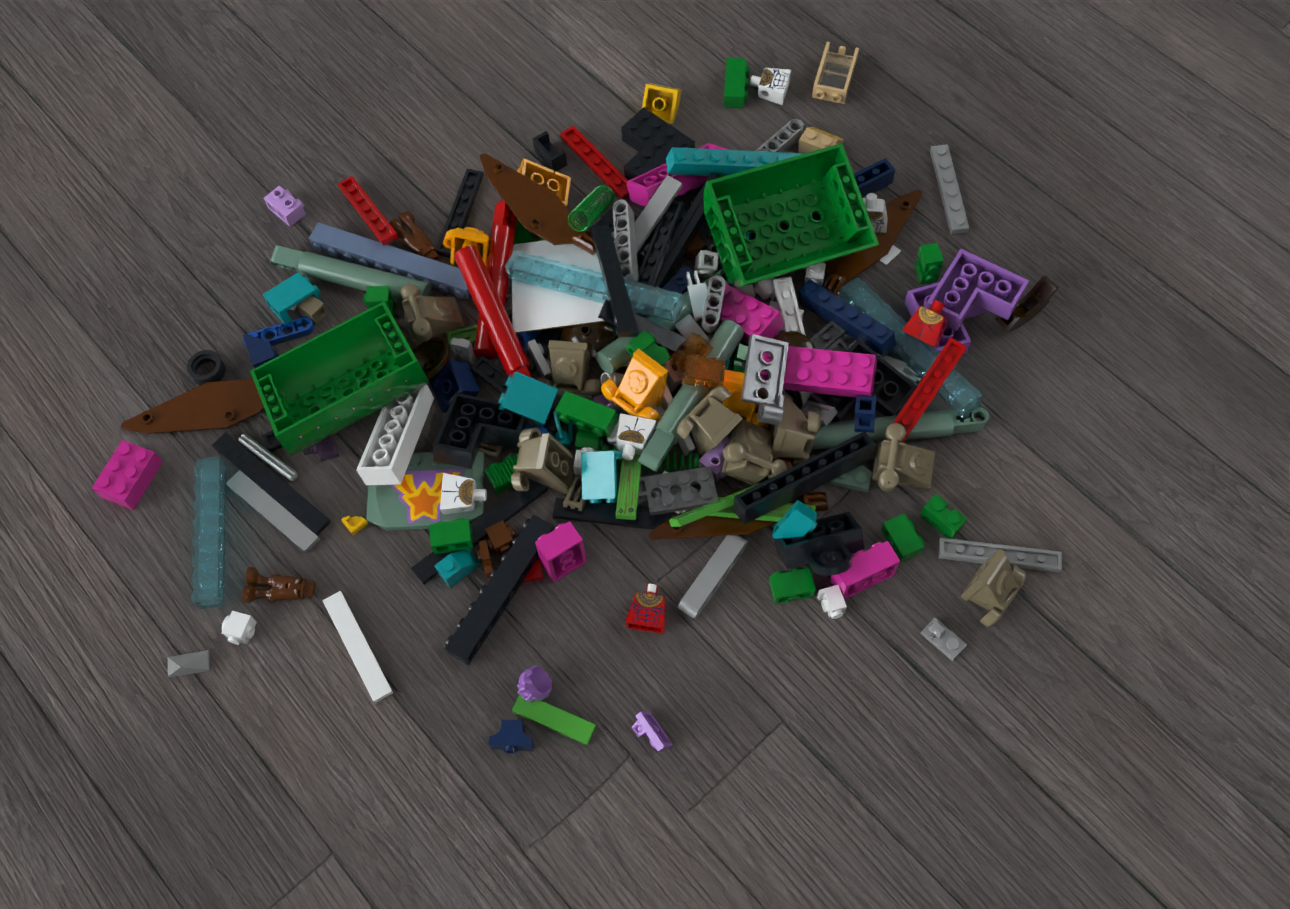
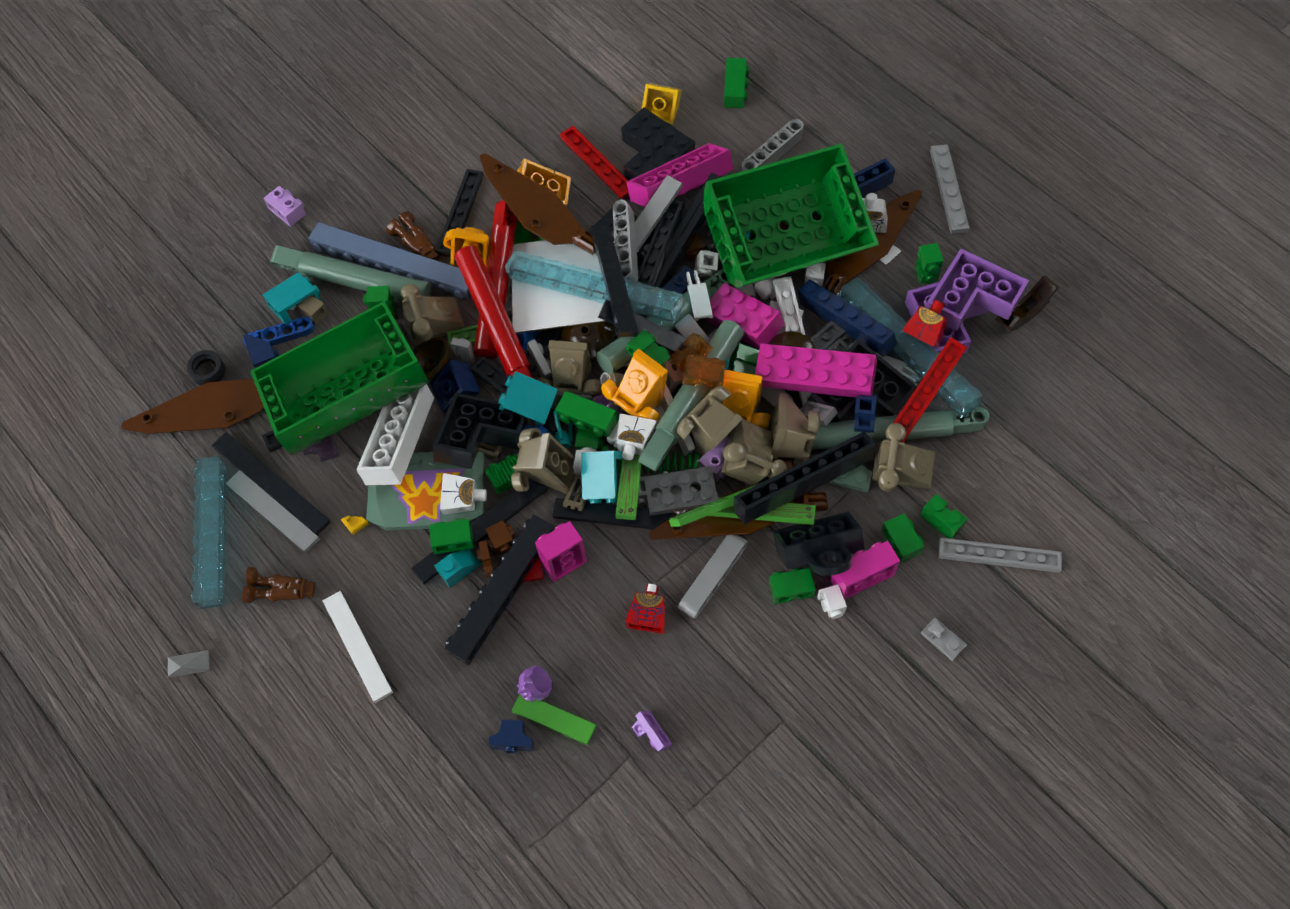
dark pink brick [92,440,163,510] -> none
white brick [222,611,257,645] -> none
light grey axle [239,434,298,481] -> none
red plate [337,176,399,246] -> none
black panel [533,131,567,172] -> none
green piece [568,185,614,232] -> none
teal brick [666,147,805,176] -> none
light grey beam [701,276,725,332] -> none
flat silver hinge [741,334,789,426] -> none
white torso [750,68,791,105] -> none
teal slope [772,500,817,539] -> none
tan slope [798,127,844,153] -> none
door [812,42,859,104] -> none
dark tan piece [960,548,1026,627] -> none

